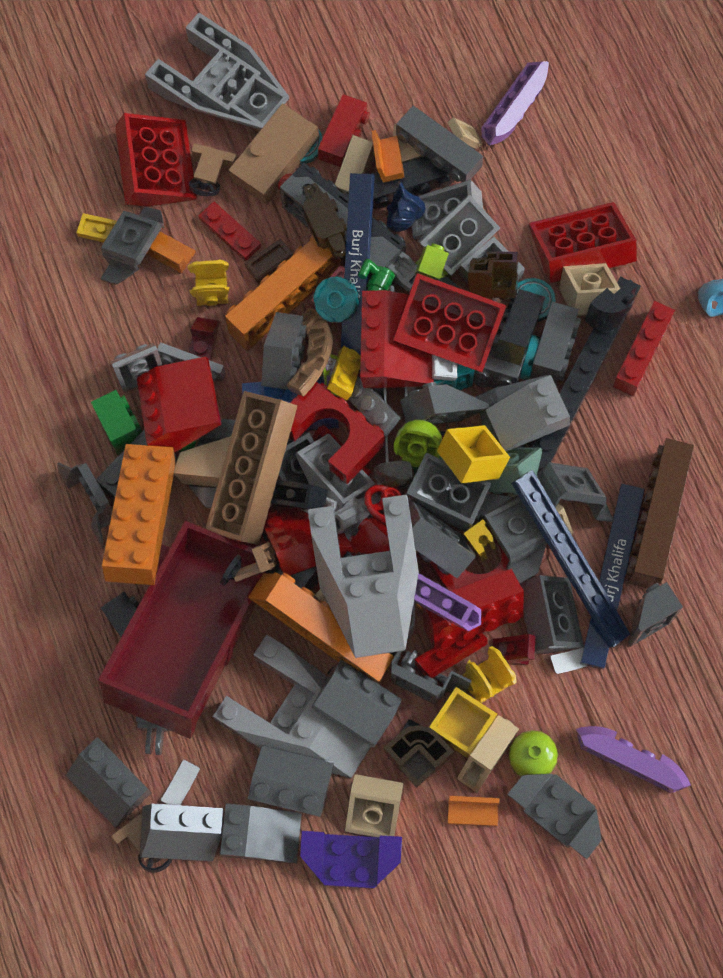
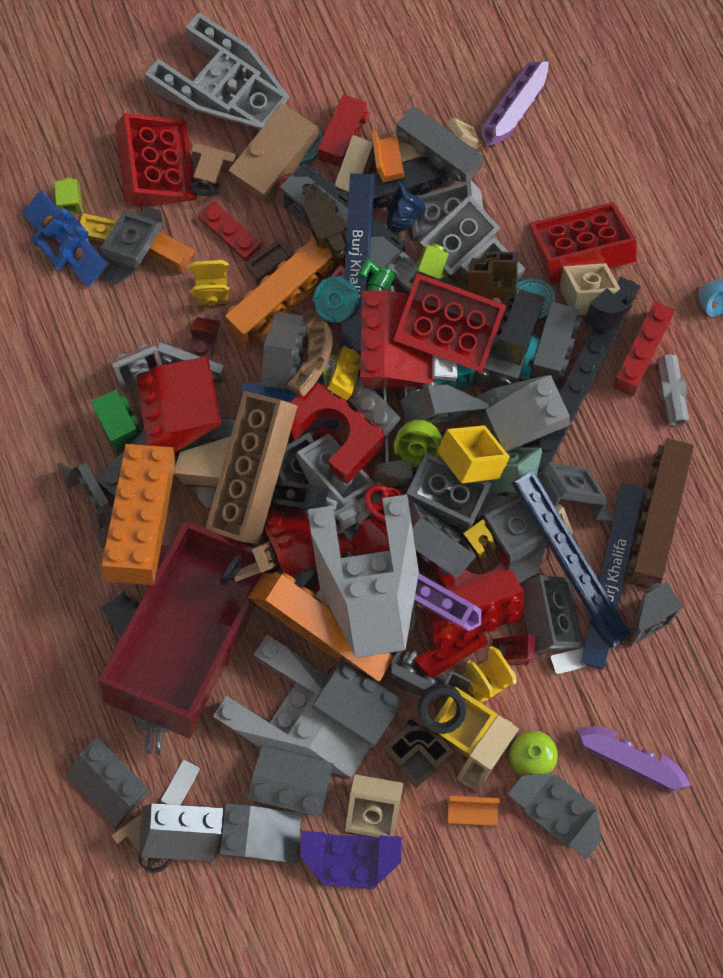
none -> blue piece [23,190,108,287]
none -> lime brick [55,178,82,214]
none -> black tyre [417,683,467,734]
none -> light grey piece [657,354,689,426]

